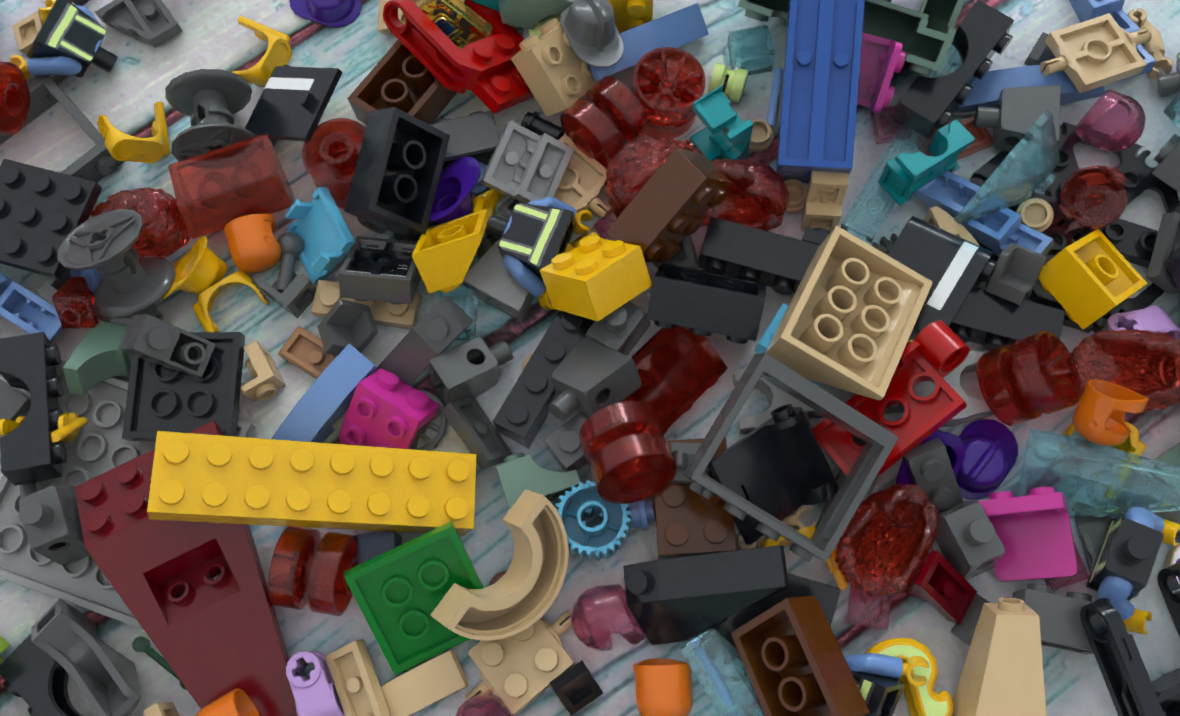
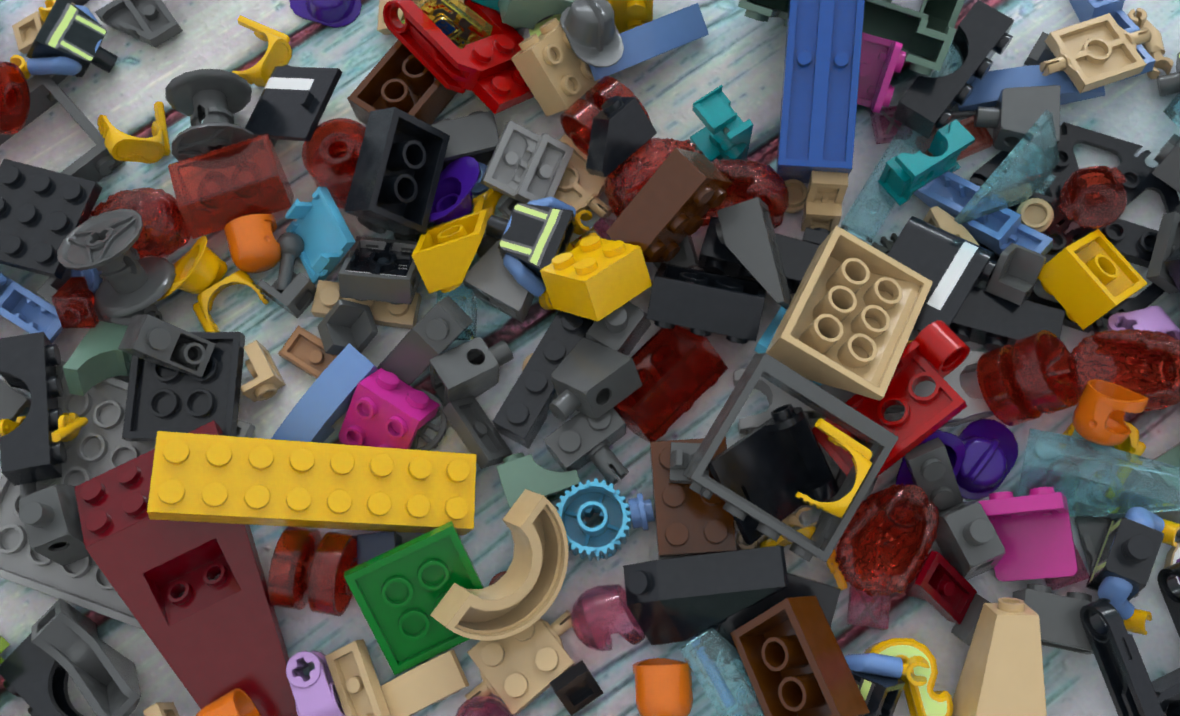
clear green hinge [132,636,187,690] -> none
black pin [521,111,565,140] -> none
clear red wheel [579,401,677,504] -> none
clear red wheel [628,47,706,139] -> none
yellowish green wheel [708,62,749,103] -> none
clear light blue brick [722,25,775,76] -> none
tan plate [748,118,774,152] -> none
light blue piece [767,68,784,128] -> none
clear pink helmet [1074,89,1146,152] -> none
none -> black slope [586,95,657,177]
none -> dark grey slope [716,197,792,309]
none -> yellow helmet [795,418,873,518]

